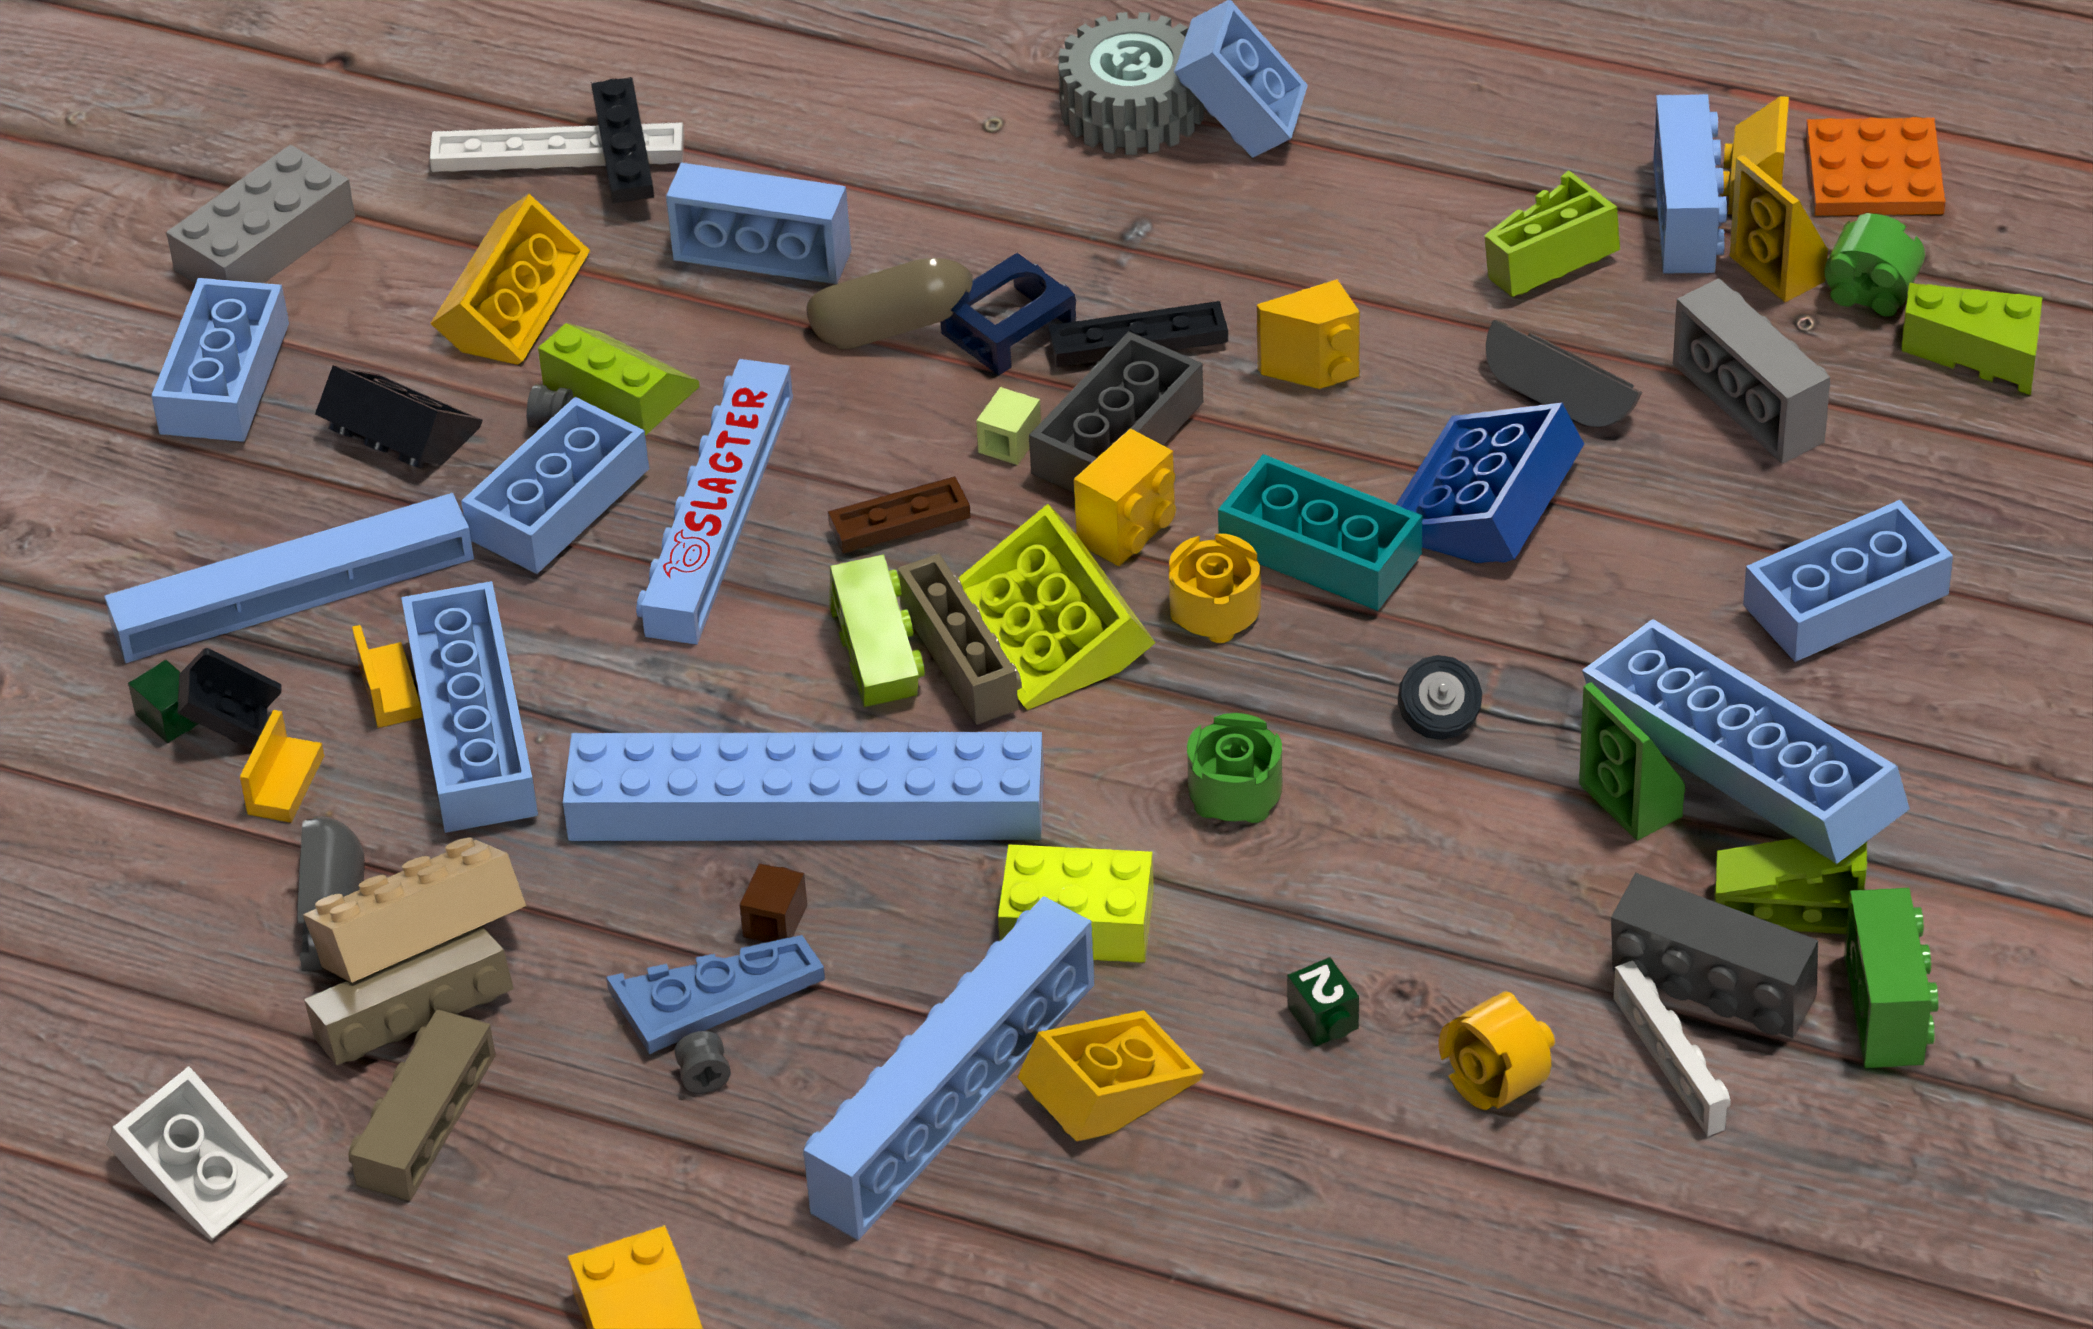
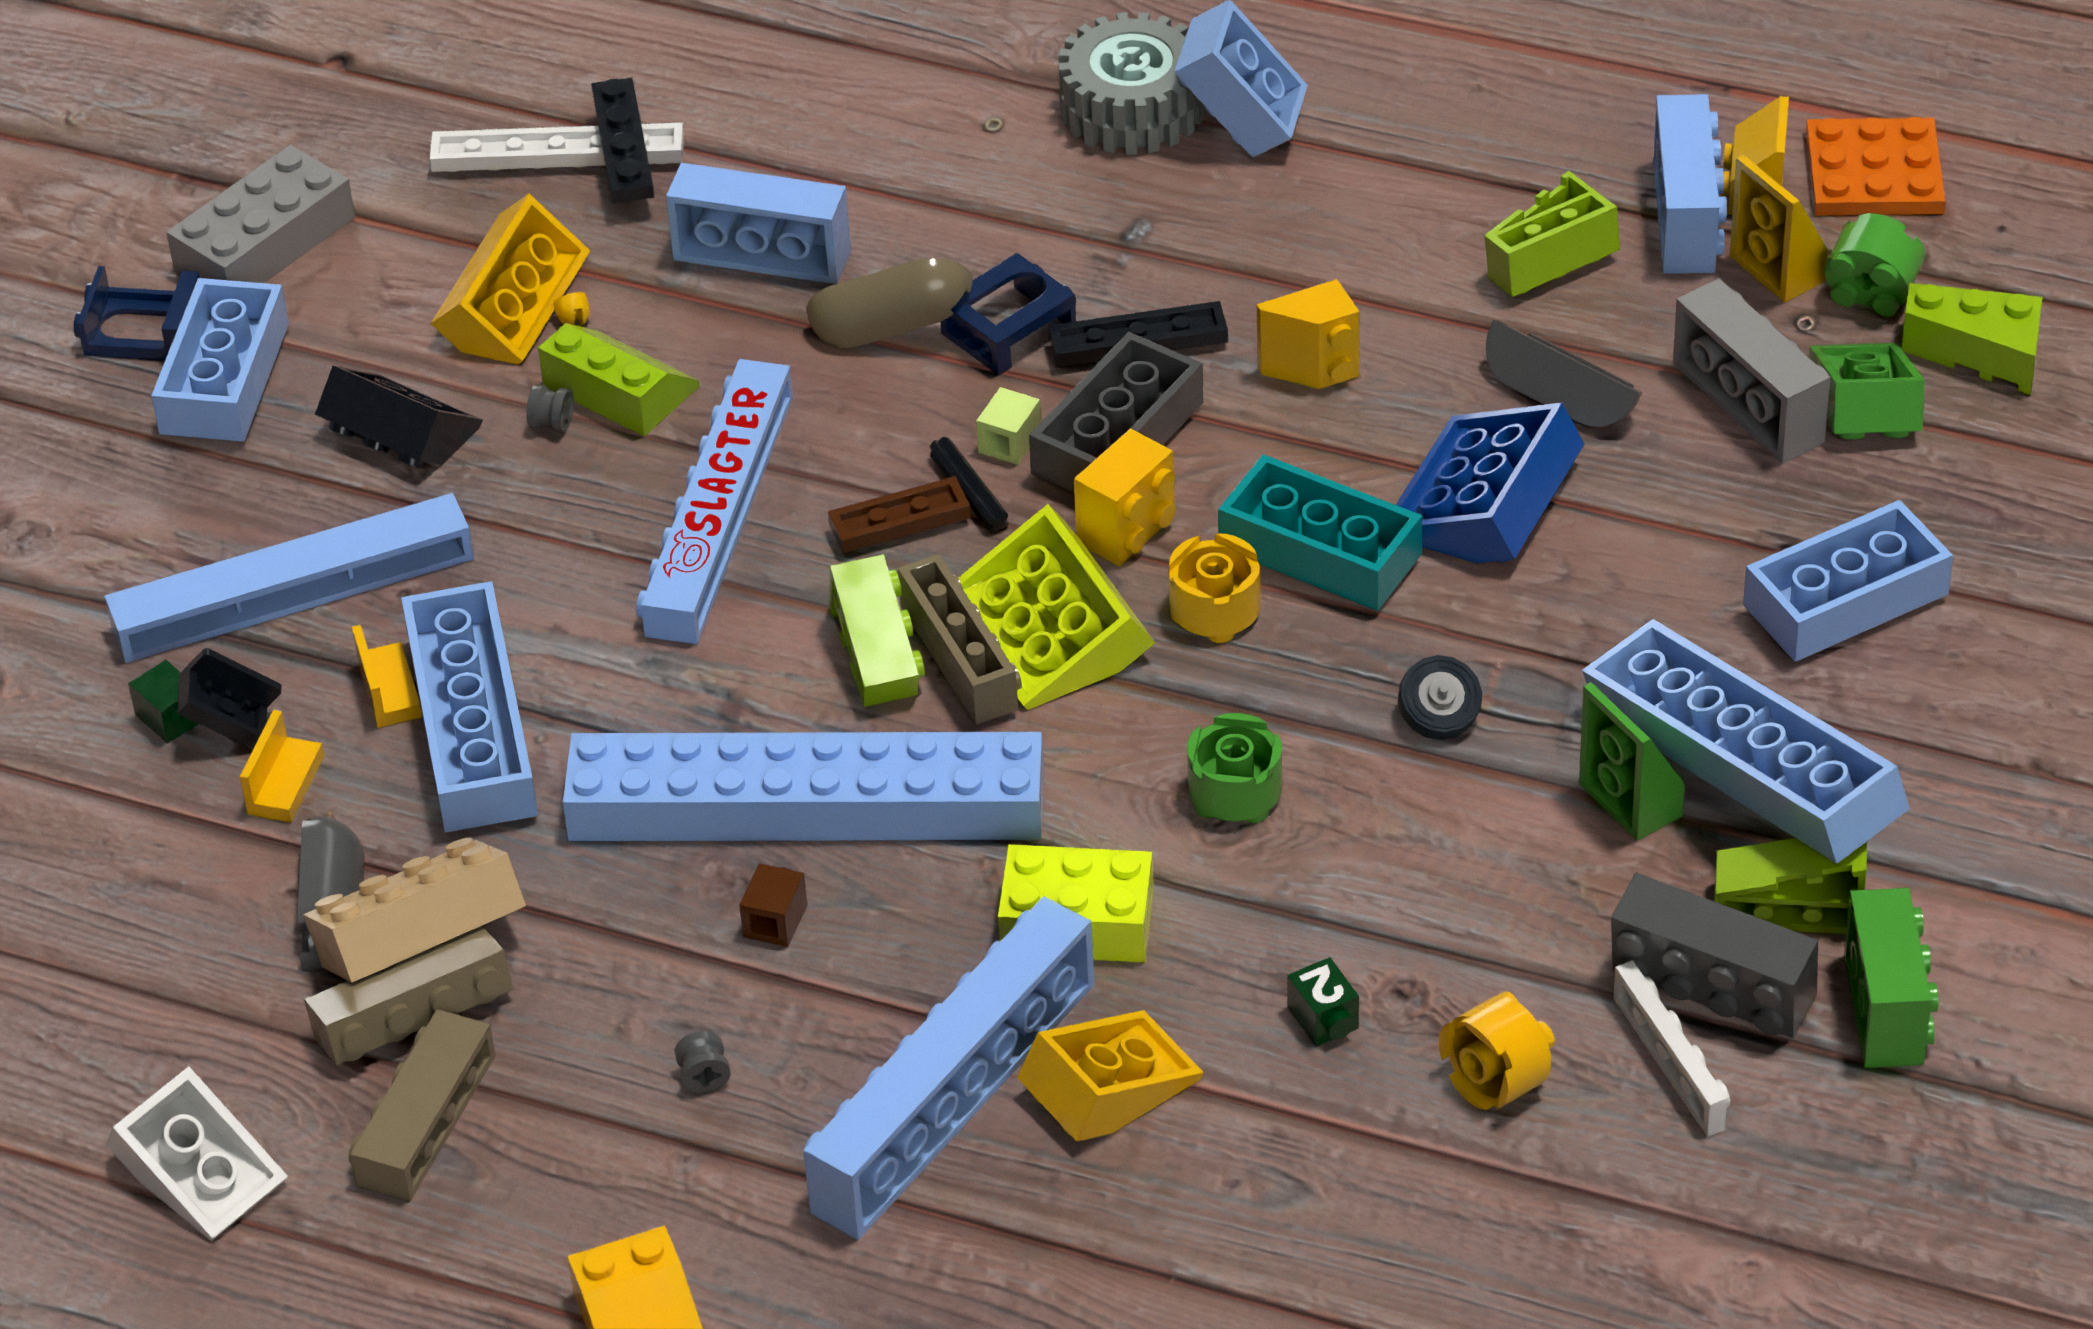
light blue brick [461,397,649,574] -> none
medium blue wing [606,935,825,1054] -> none
none -> dark blue panel [74,266,200,361]
none -> yellow hinge [553,292,590,326]
none -> black axle [930,437,1009,533]
none -> bright green slope [1809,343,1925,439]

